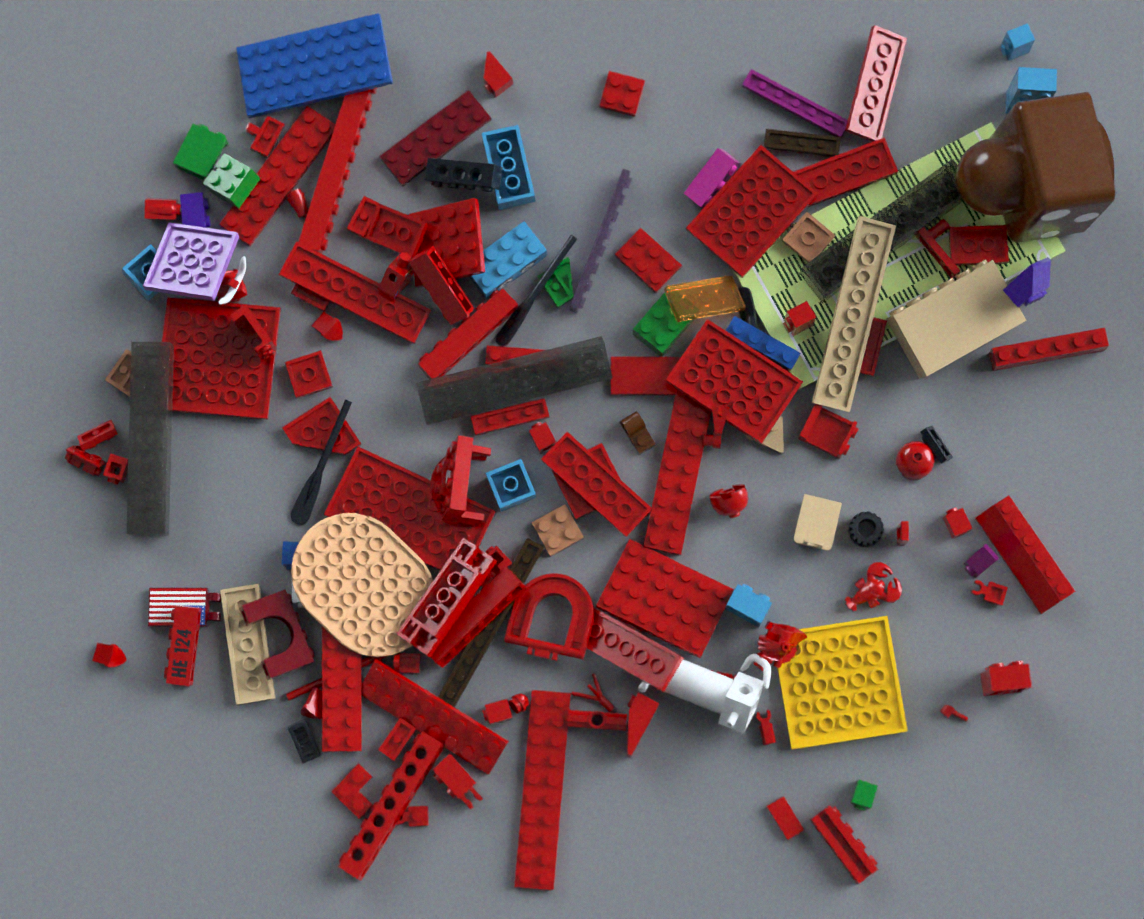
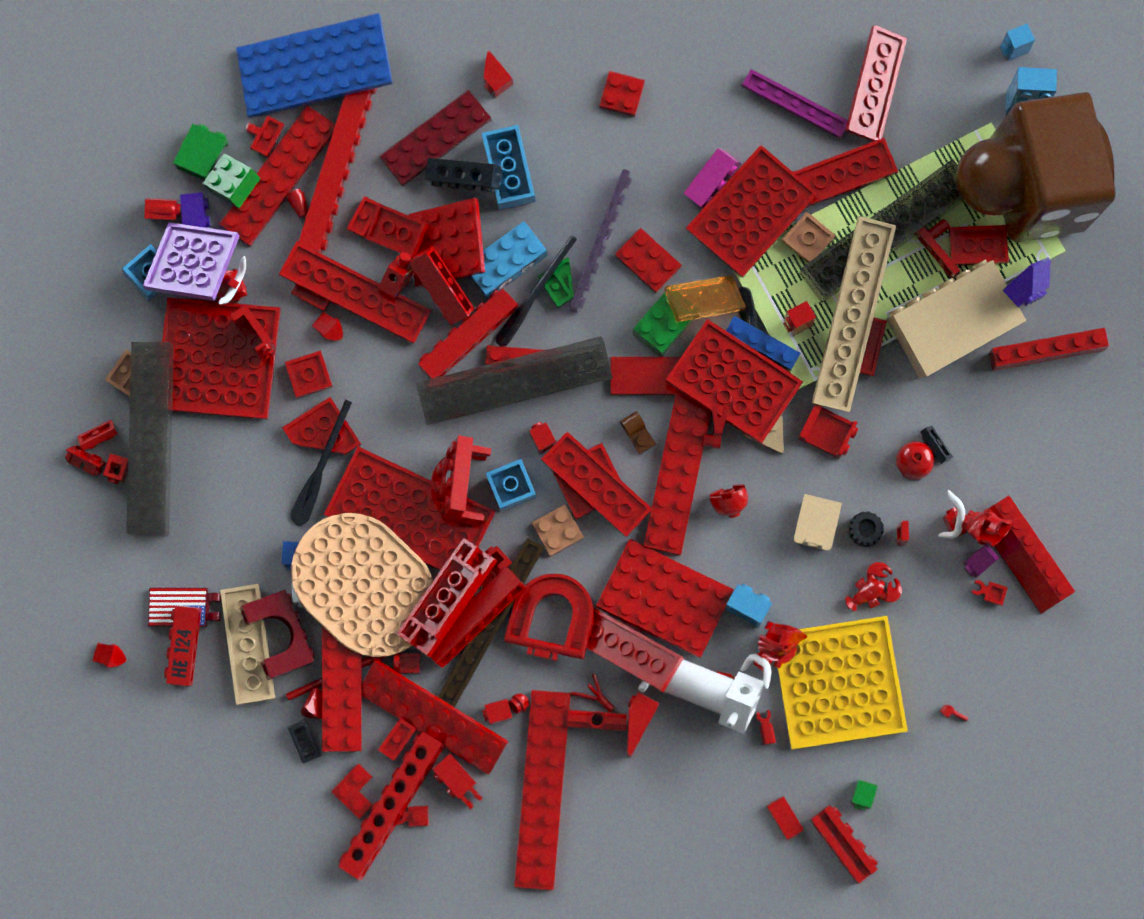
red plate [471,398,550,436] -> none
dark brown plate [764,129,841,157] -> none
red brick [980,661,1032,696] -> none
none -> red helmet [938,490,1013,546]

